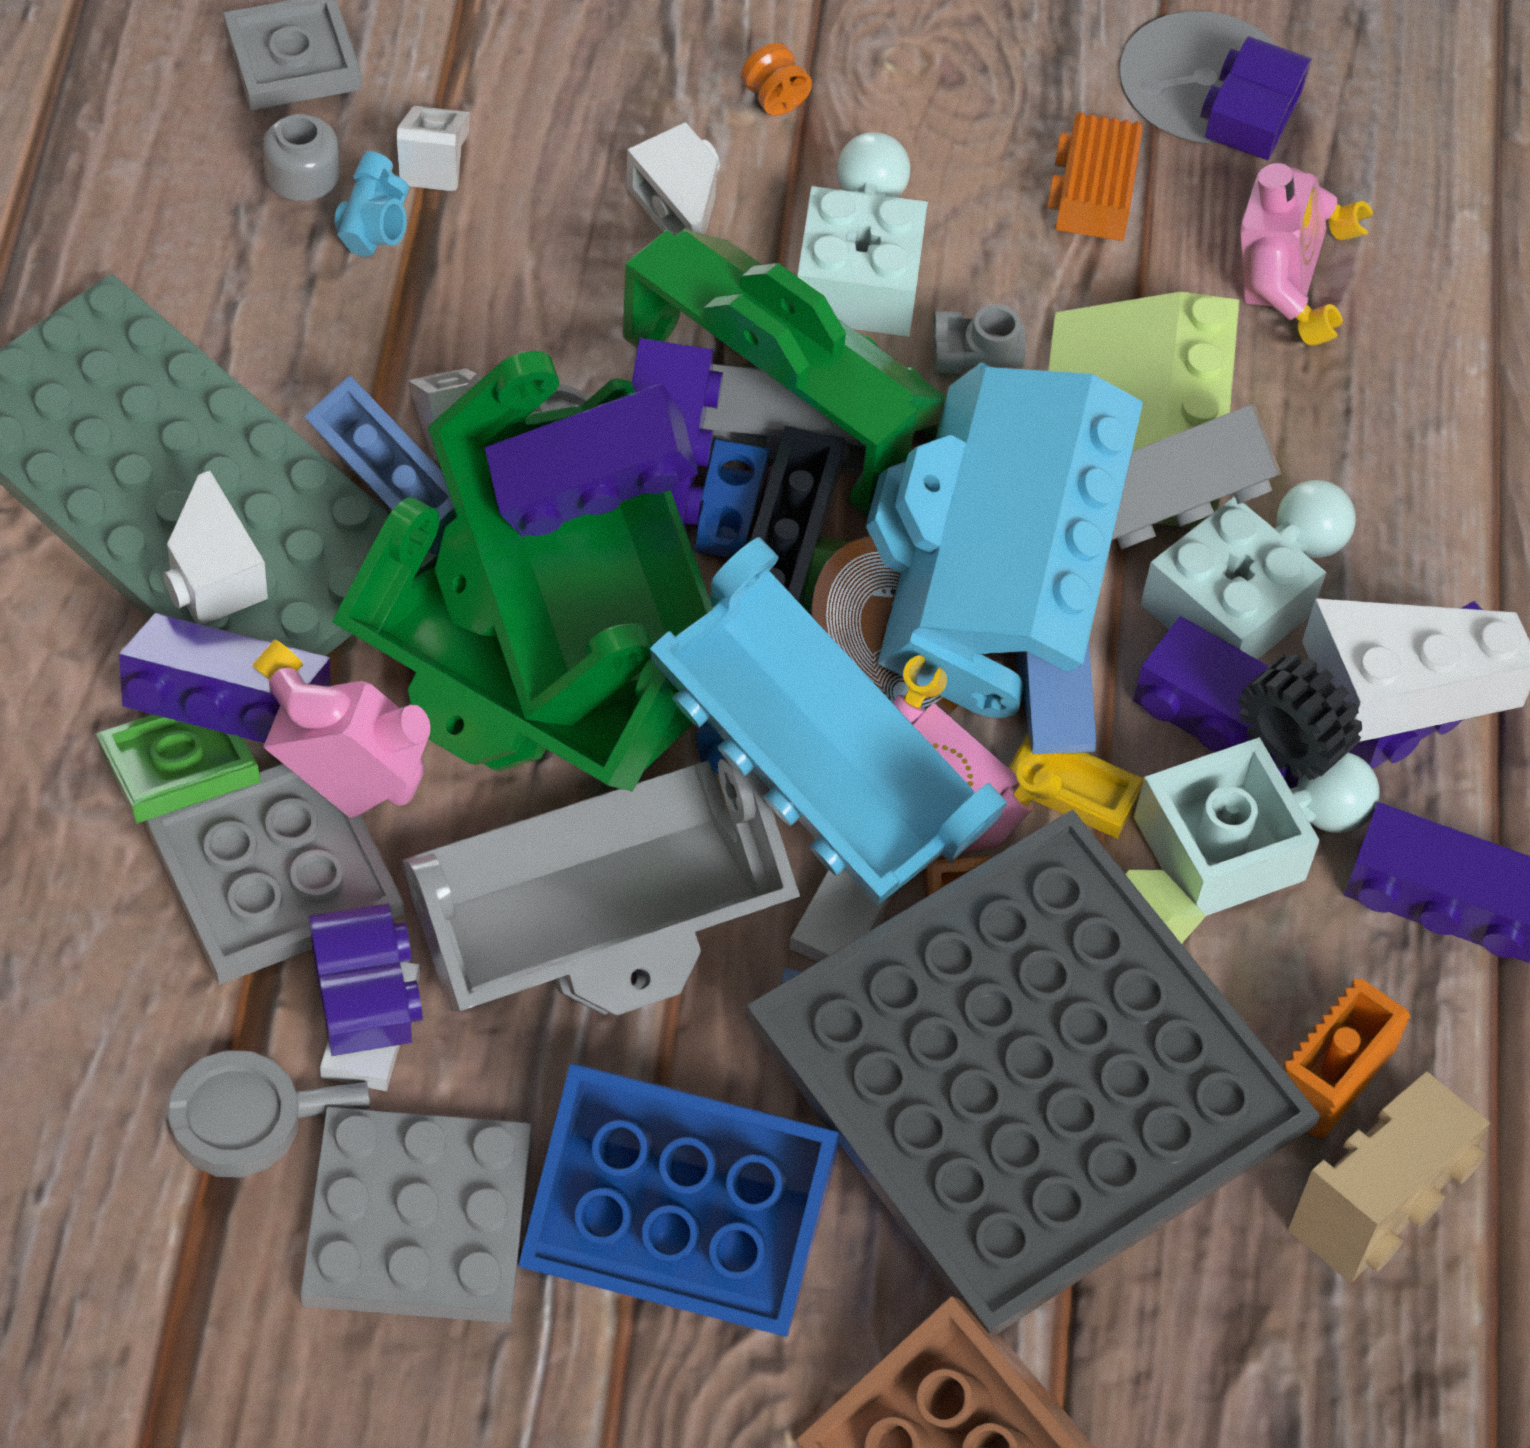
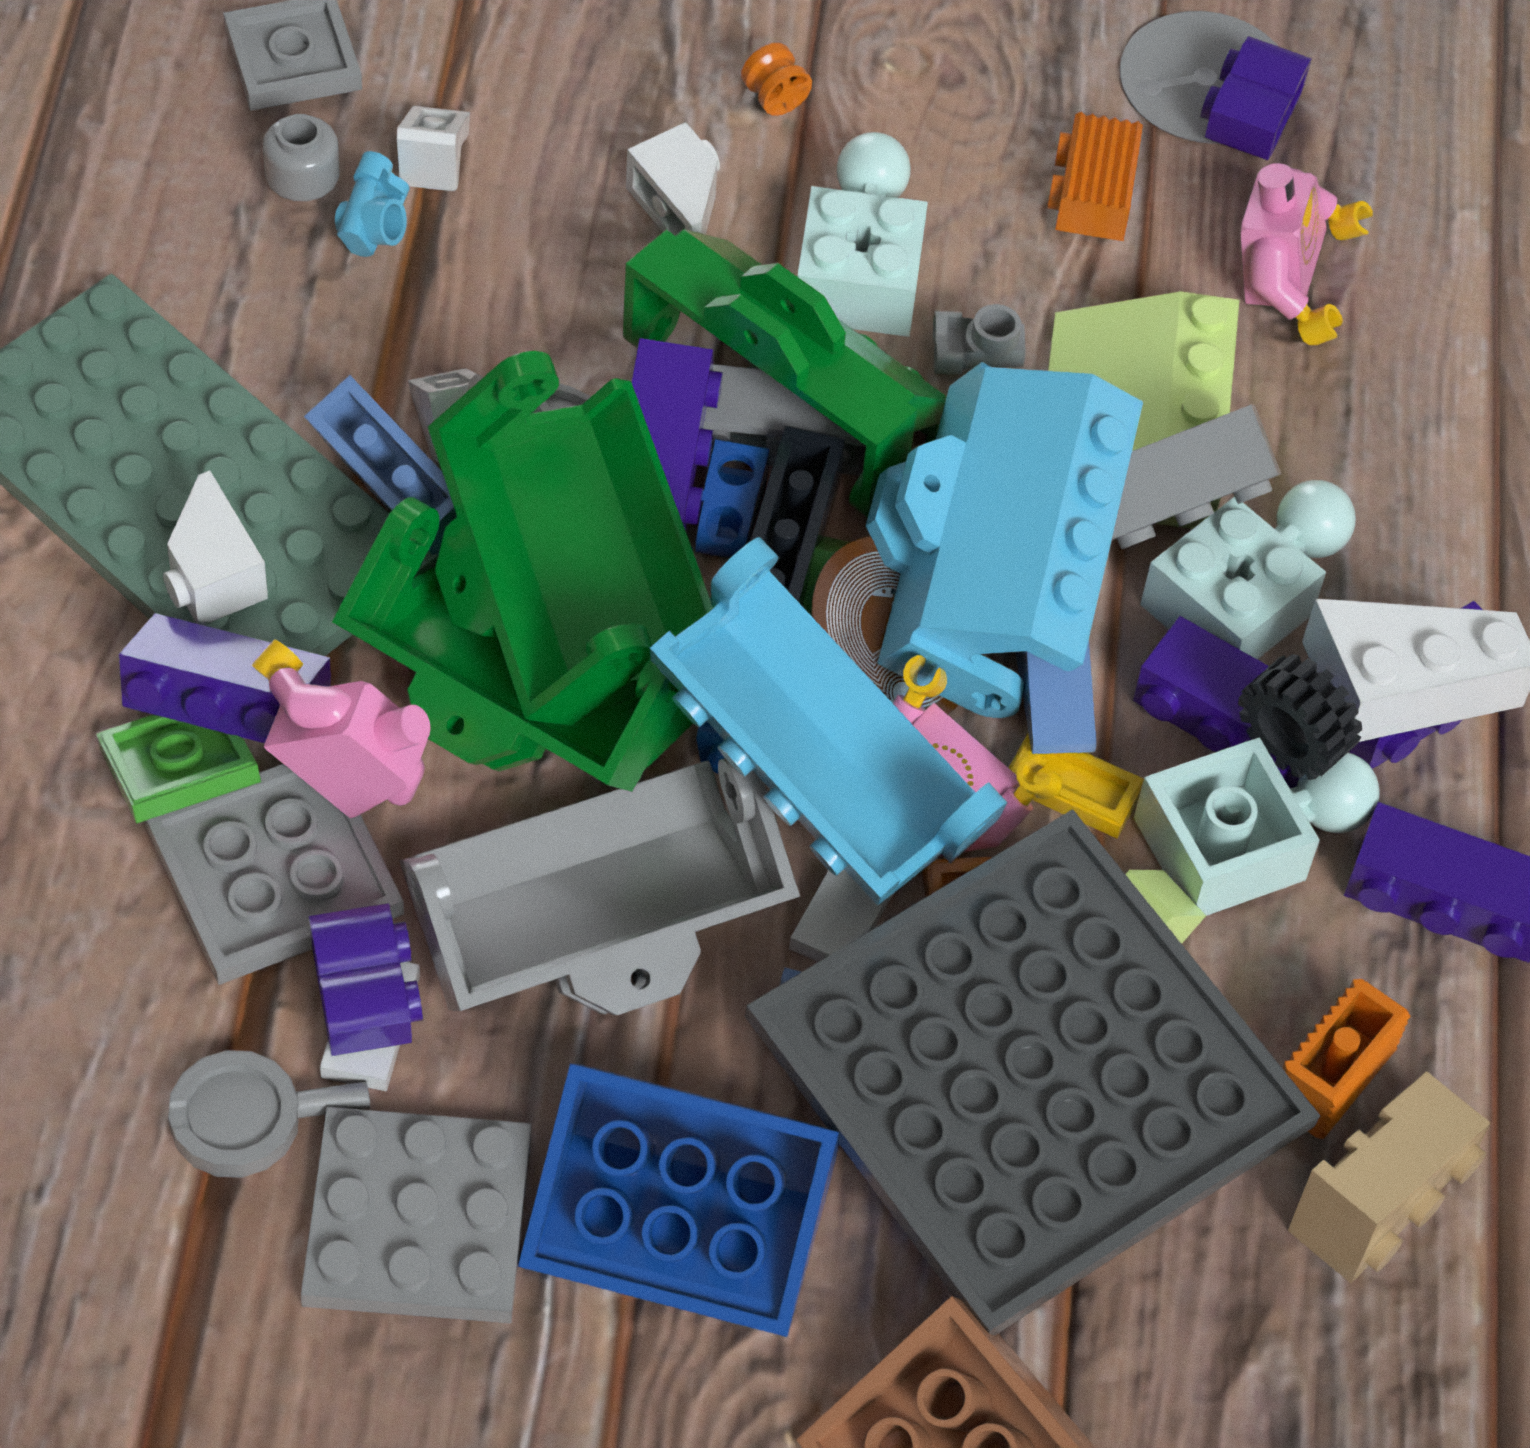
dark purple brick [485,383,698,537] -> none

